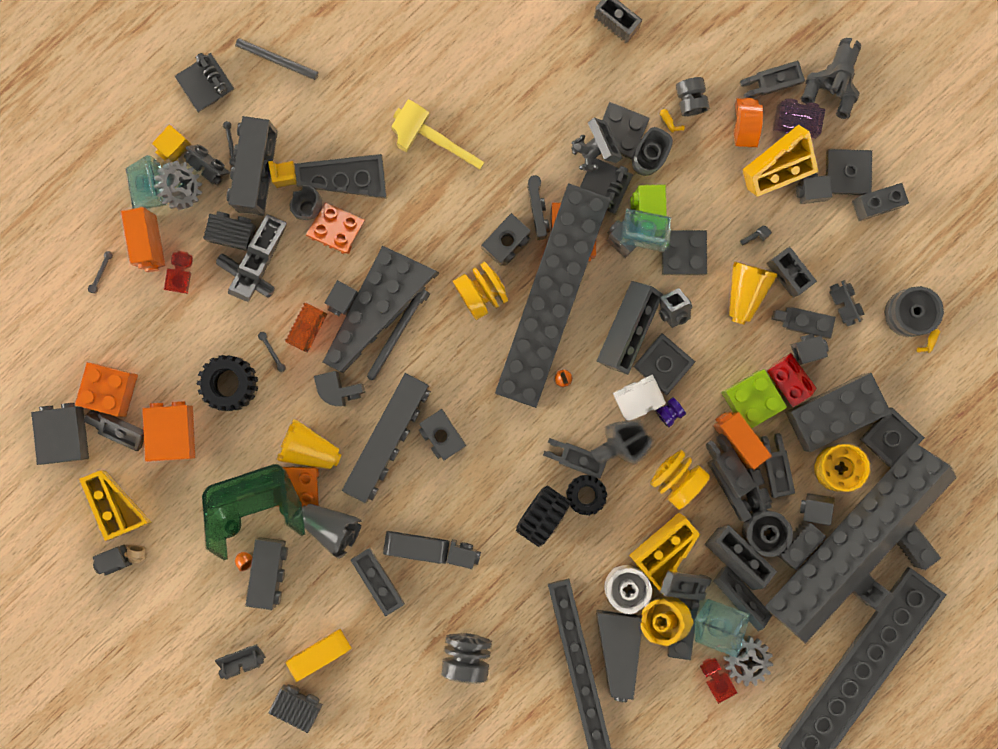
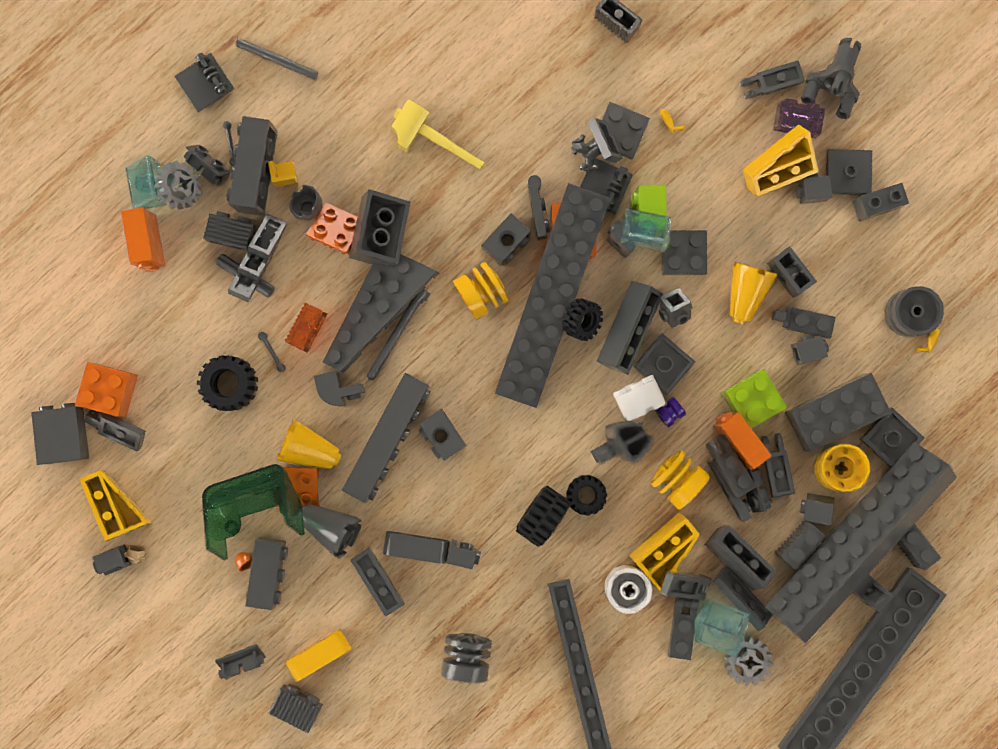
dark grey hinge [88,251,113,294] -> none
orange brick [142,401,195,462] -> none
yellow brick [152,124,191,162] -> none
clear red plate [164,251,193,294] -> none
dark grey wing [295,154,387,199] -> none
dark grey brick [324,280,358,316] -> none
dark grey hinge [543,438,607,479] -> none
orange hinge [555,370,572,387] -> none
dark grey slope [596,610,642,702] -> none
dark grey piece [632,127,673,176] -> none
yellow brick [640,597,693,646] -> none
dark grey wheel [676,77,710,116] -> none
clear red plate [700,657,738,704] -> none
orange brick [734,98,763,147] -> none
dark grey hand [740,226,772,246] -> none
dark grey brick [742,510,793,557] -> none
red brick [767,353,817,407] -> none
dark grey hinge [829,280,865,327] -> none
none -> dark grey slope [349,189,411,265]
none -> black tyre [562,298,603,341]

